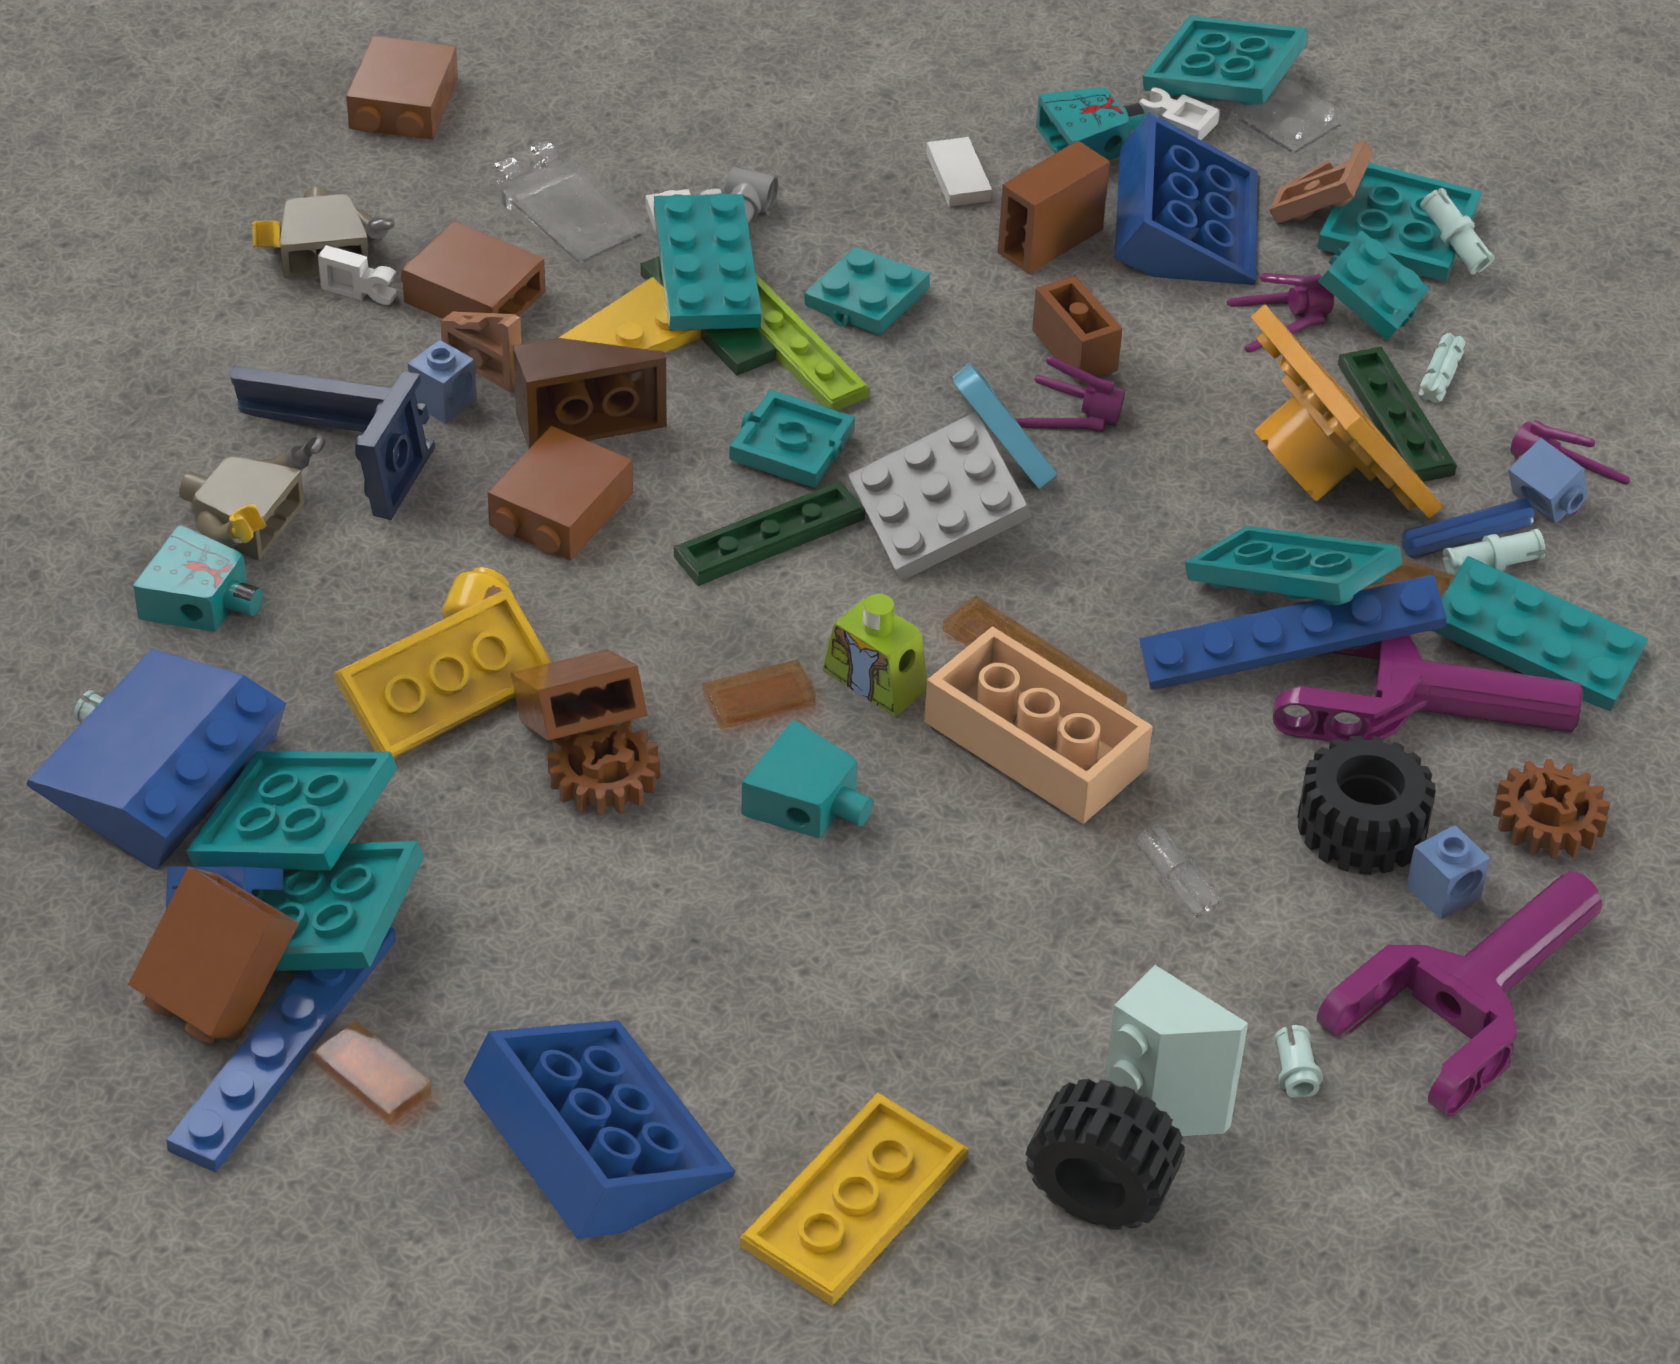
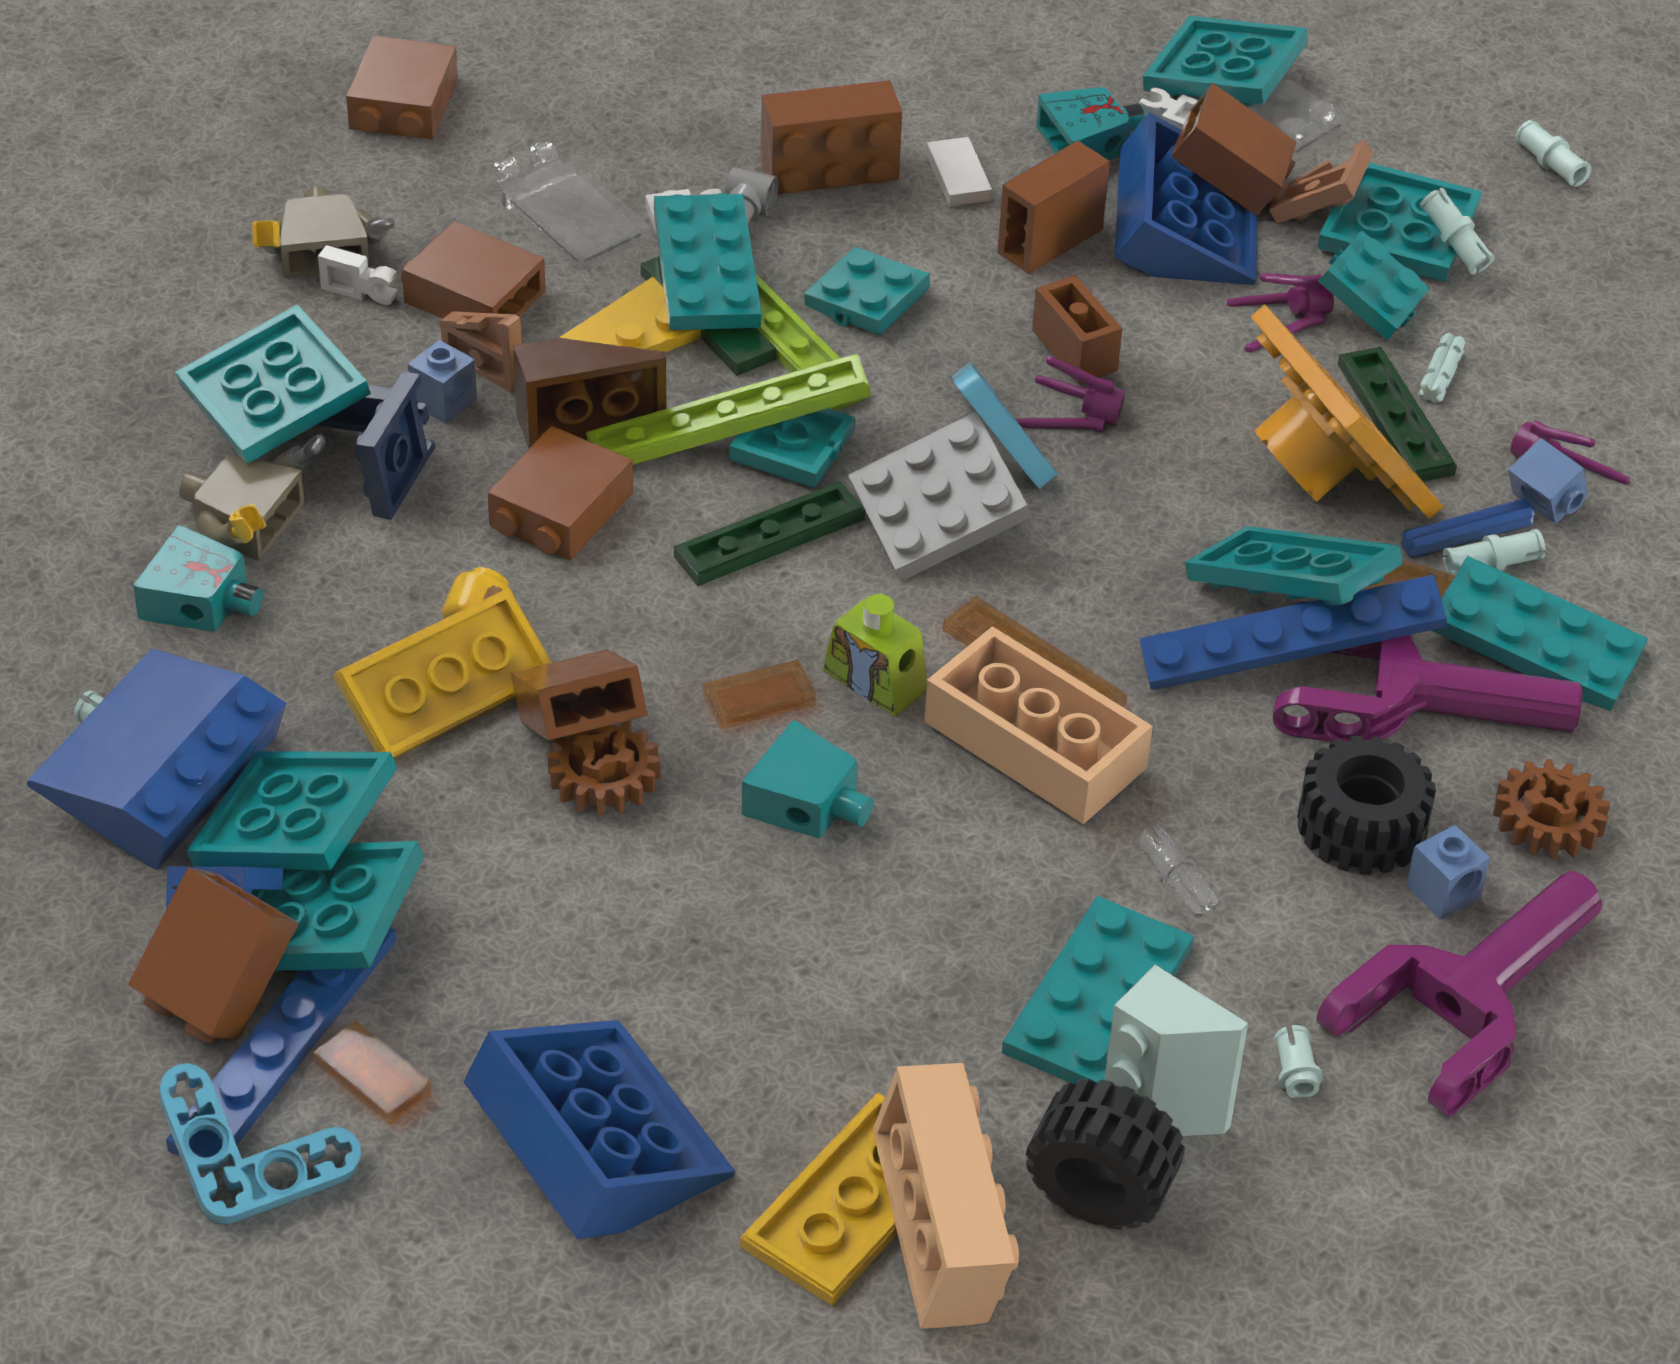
none -> medium azure beam [159,1063,361,1224]
none -> teal plate [175,304,371,464]
none -> lime tile [586,354,871,465]
none -> dark orange brick [761,80,902,194]
none -> light nougat brick [873,1063,1019,1329]
none -> teal plate [1002,896,1194,1084]
none -> dark orange brick [1171,83,1297,216]
none -> light aqua pin [1515,120,1591,187]

